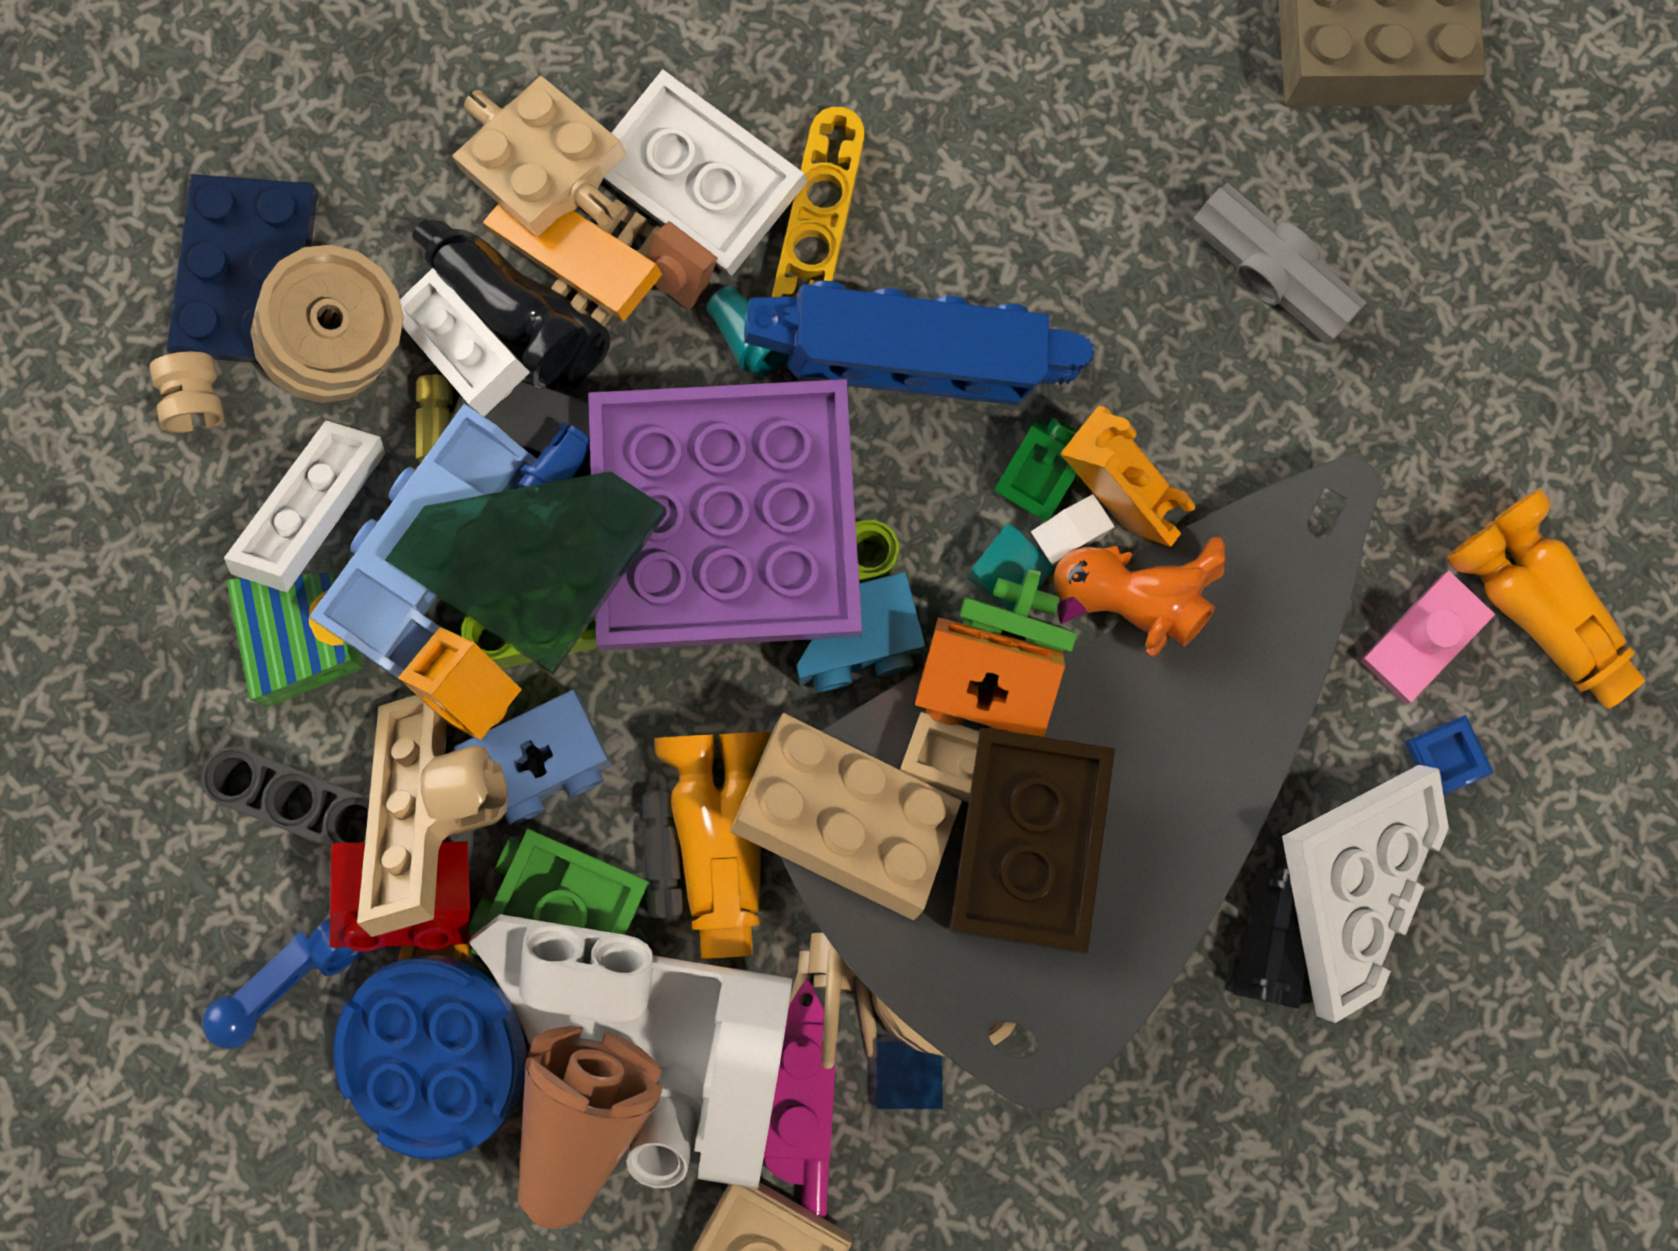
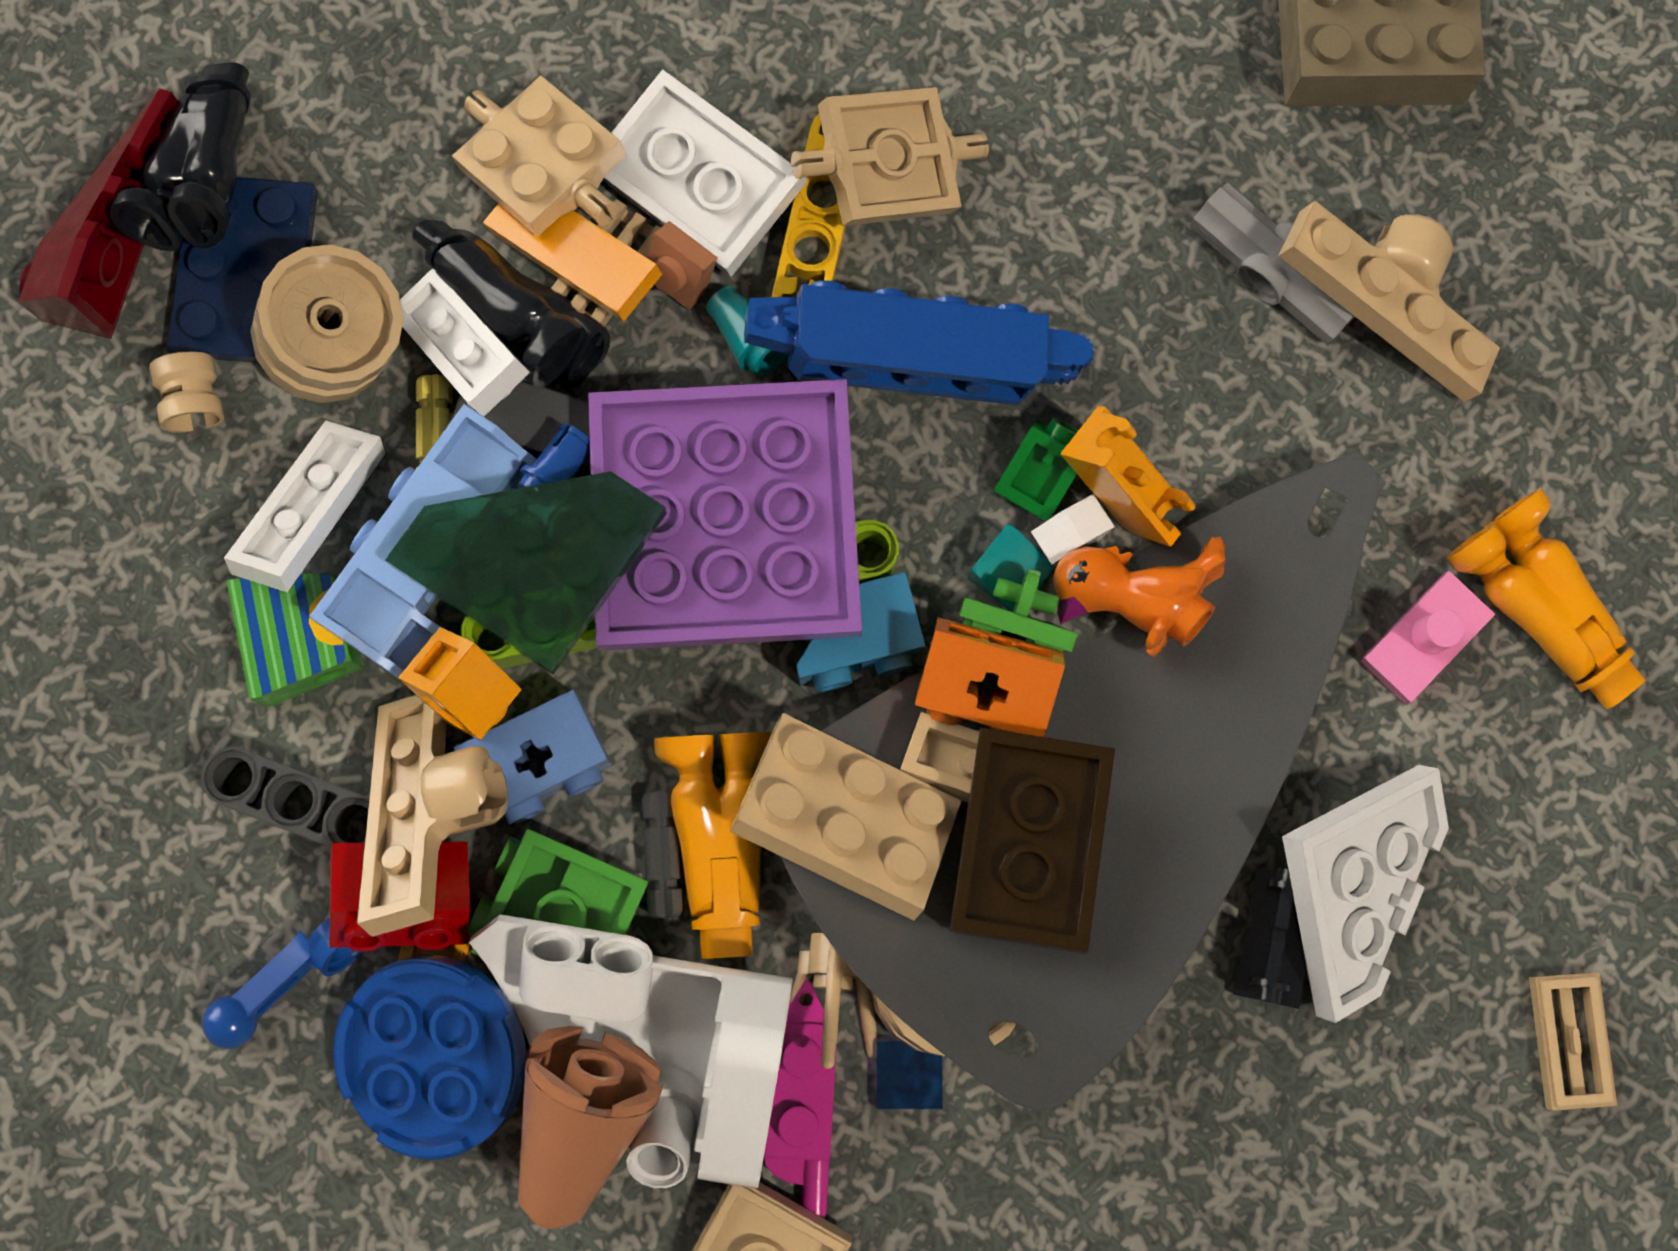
blue tile [1404,715,1494,796] -> none
none -> dark red wedge [18,88,178,339]
none -> black piece [110,62,251,251]
none -> tan plate [791,87,989,226]
none -> tan plate [1278,200,1500,402]
none -> tan tile [1529,972,1617,1111]

